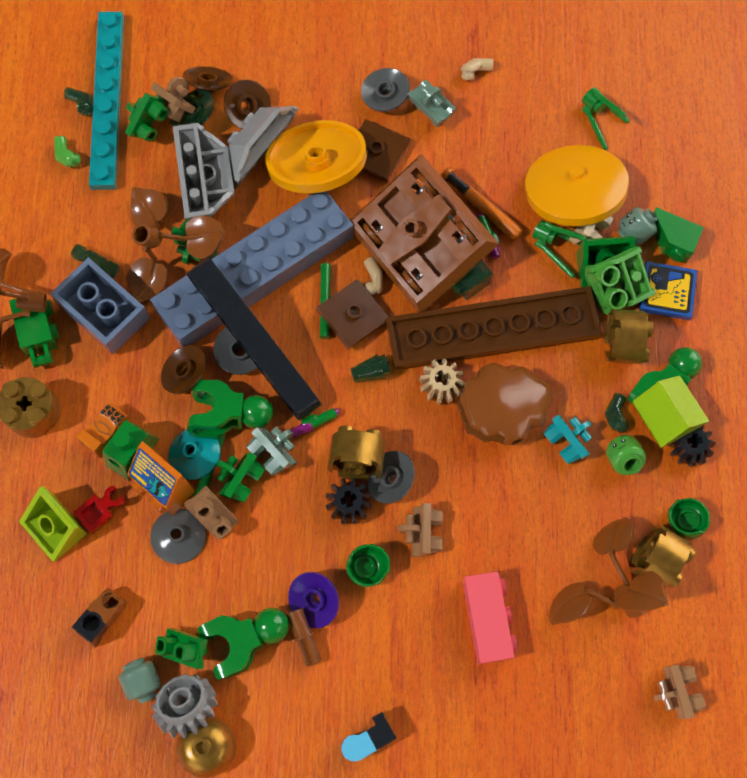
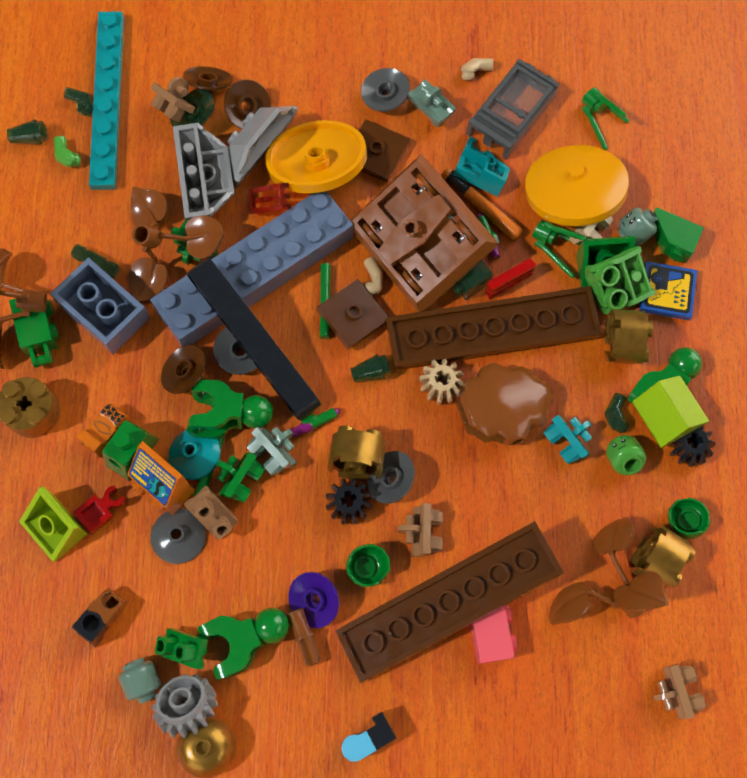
green hips [125,93,169,142] -> none
none -> cone [7,119,48,144]
none -> clear red tile [248,183,291,214]
none -> reddish brown plate [335,521,564,683]
none -> teal slope [453,136,510,197]
none -> dark grey door [466,58,559,160]
none -> red tile [485,258,536,300]

